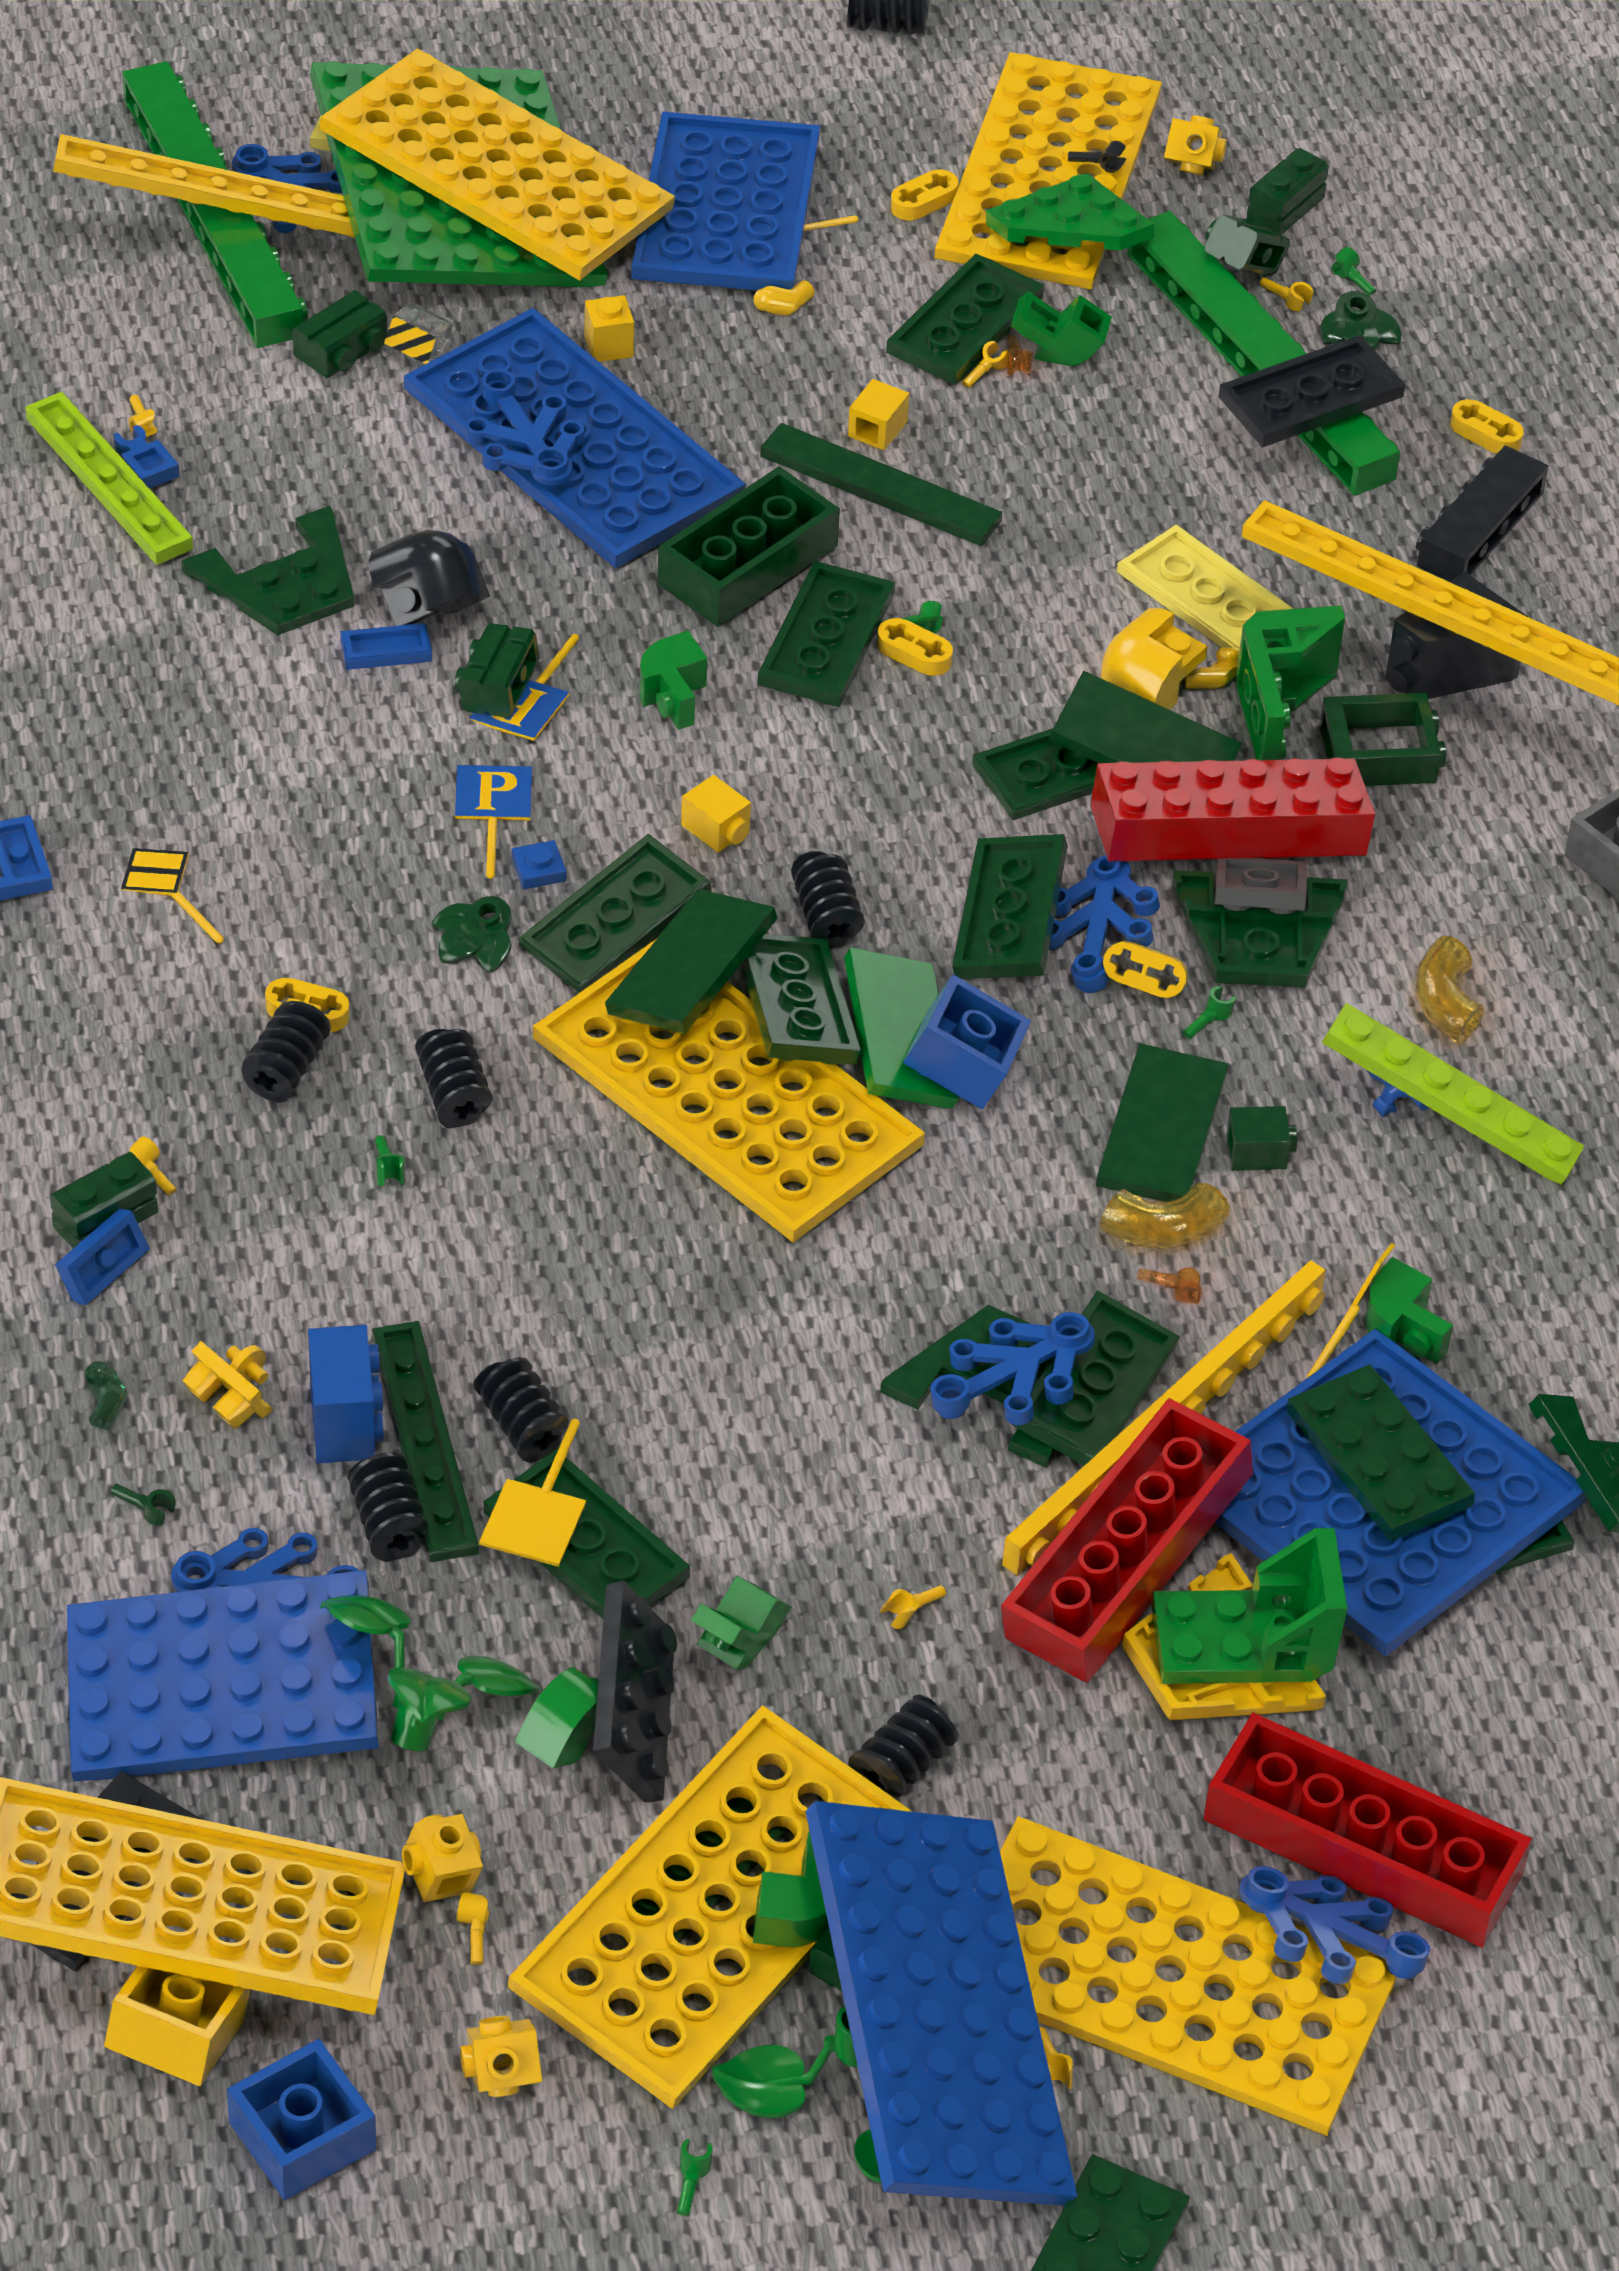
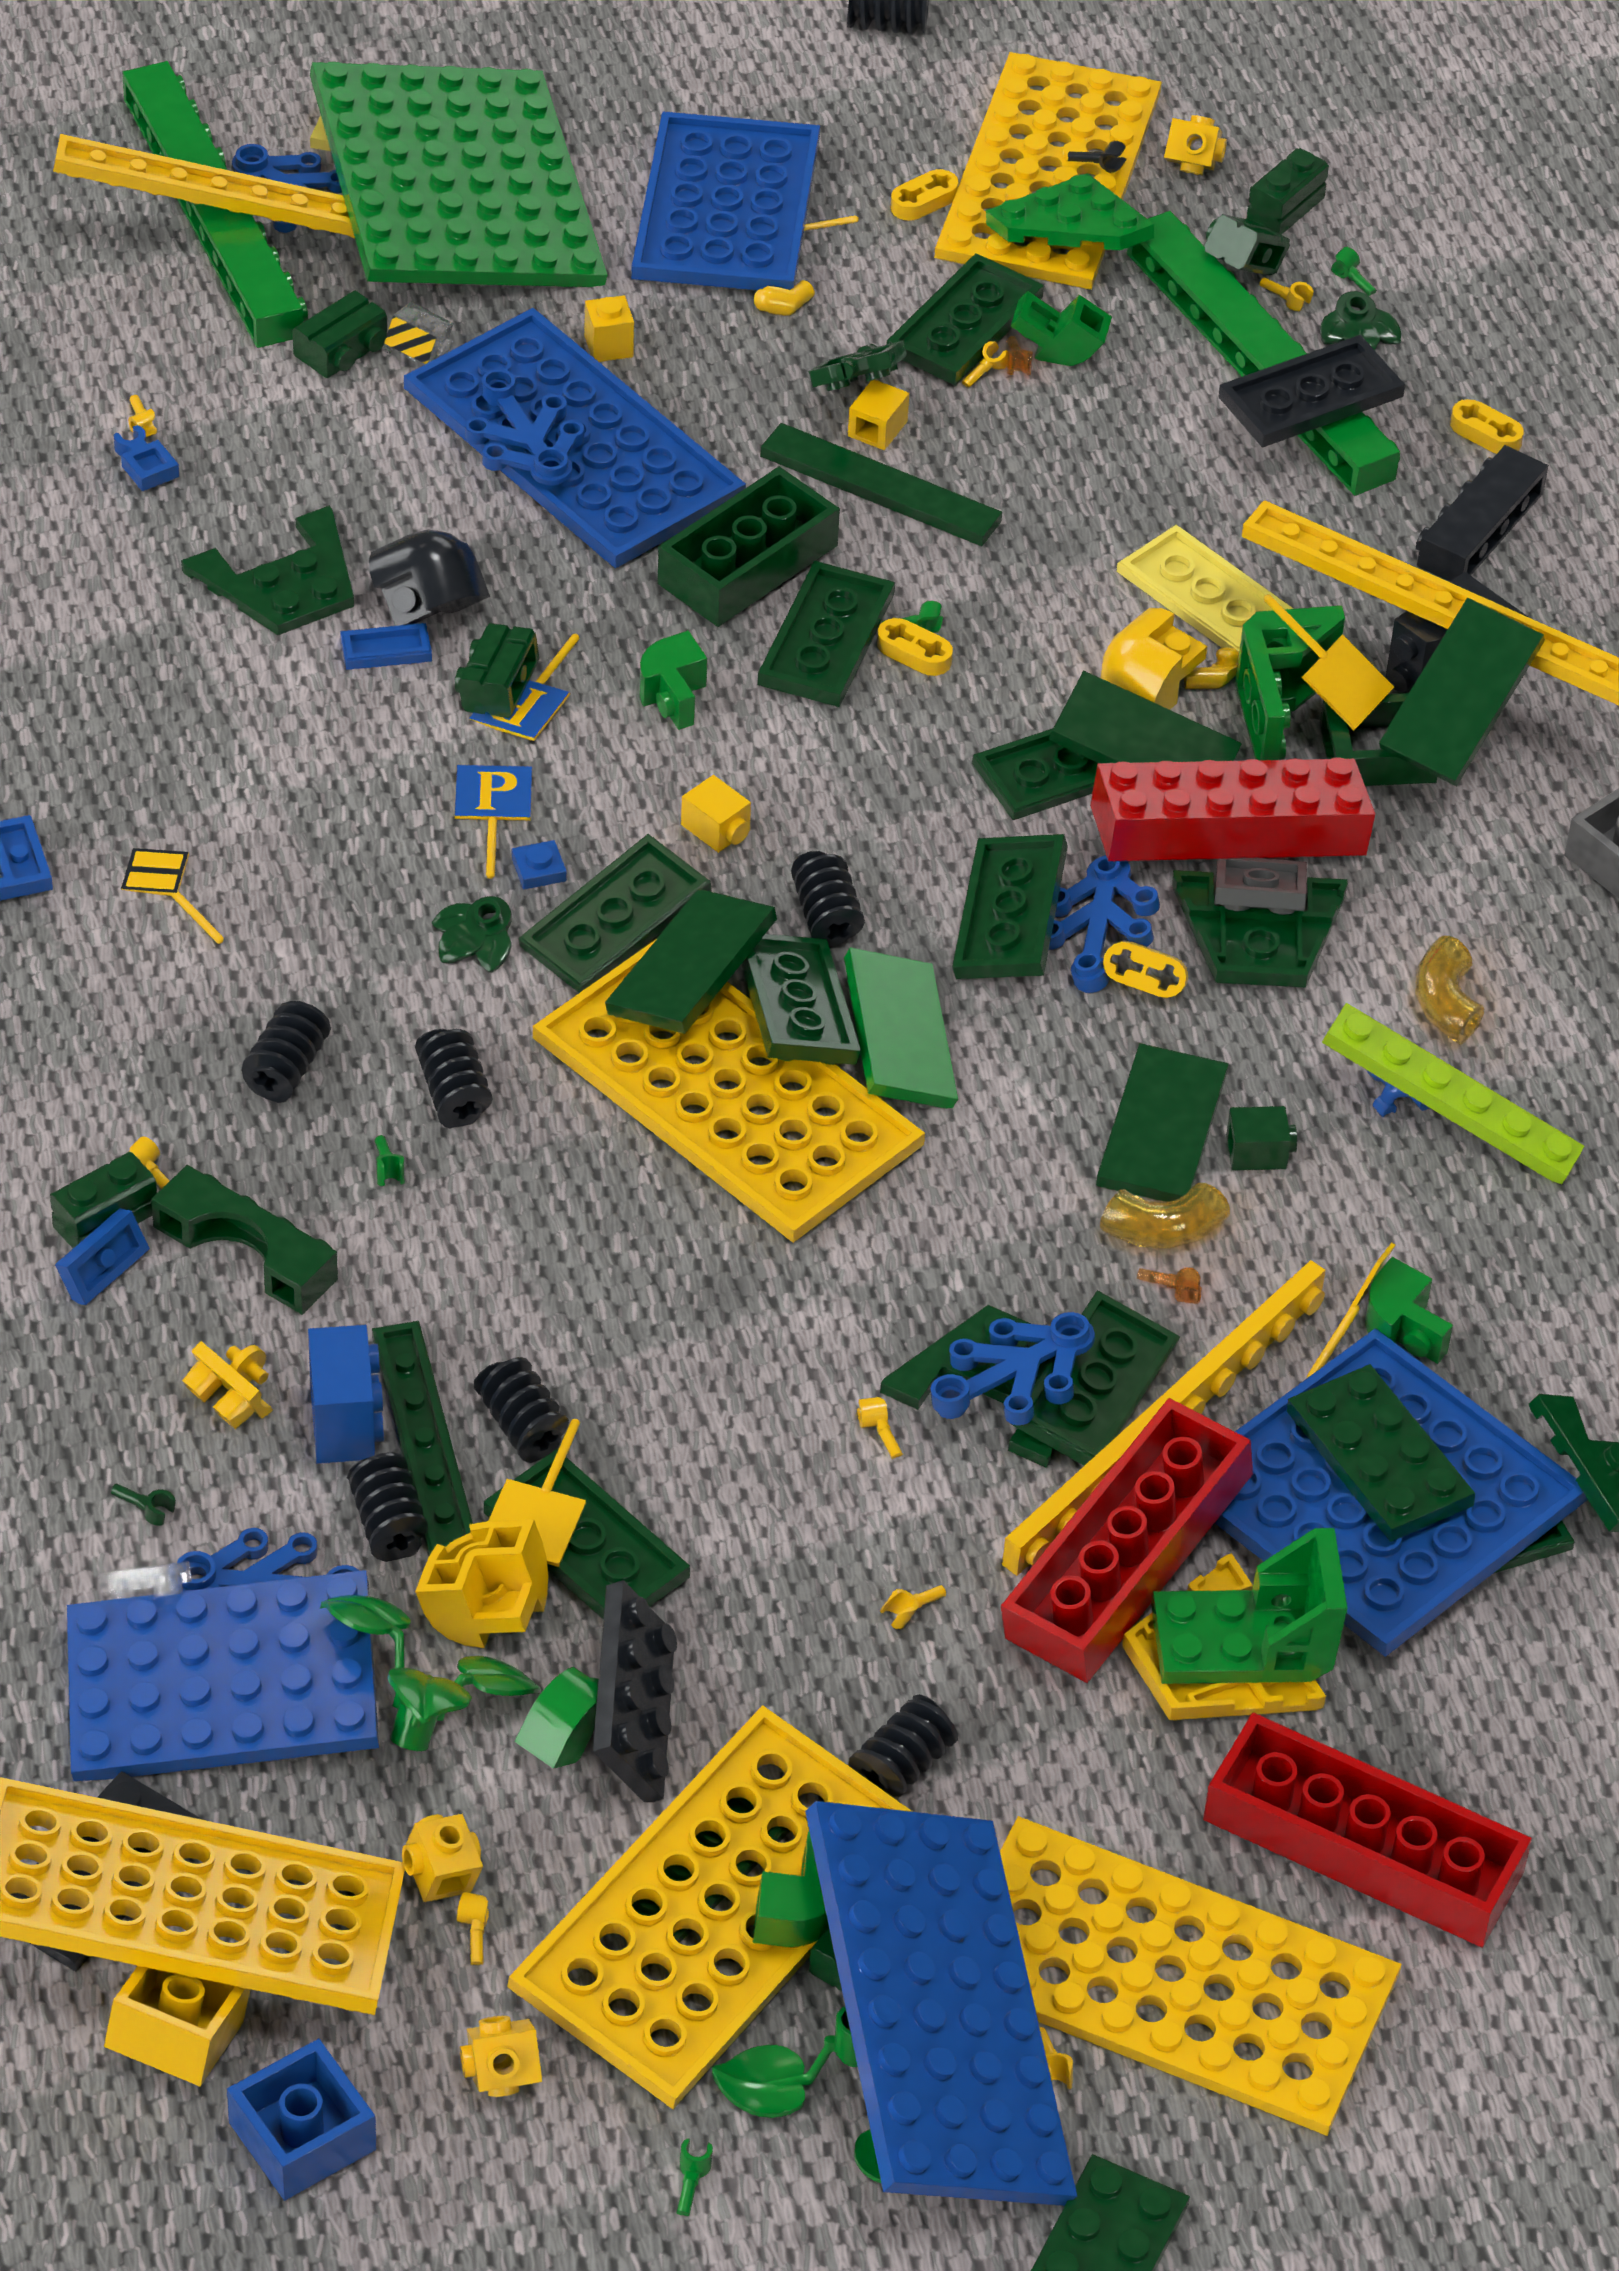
lime plate [25,391,193,565] -> none
clear green arm [84,1361,128,1431] -> none
yellow beam [265,978,350,1033] -> none
yellow piece [319,48,675,281] -> none
green brick [691,1576,792,1670] -> none
blue brick [903,974,1032,1110] -> none
green hand [1182,986,1236,1039] -> none
blue plant [1239,1866,1430,1984] -> none
none -> clear plate [98,1561,192,1600]
none -> dark green arch [151,1164,338,1315]
none -> yellow brick [415,1519,548,1648]
none -> dark green plate [808,340,907,391]
none -> yellow hand [857,1397,903,1459]
none -> yellow piece [1264,594,1394,731]
none -> dark green tile [1379,597,1545,786]

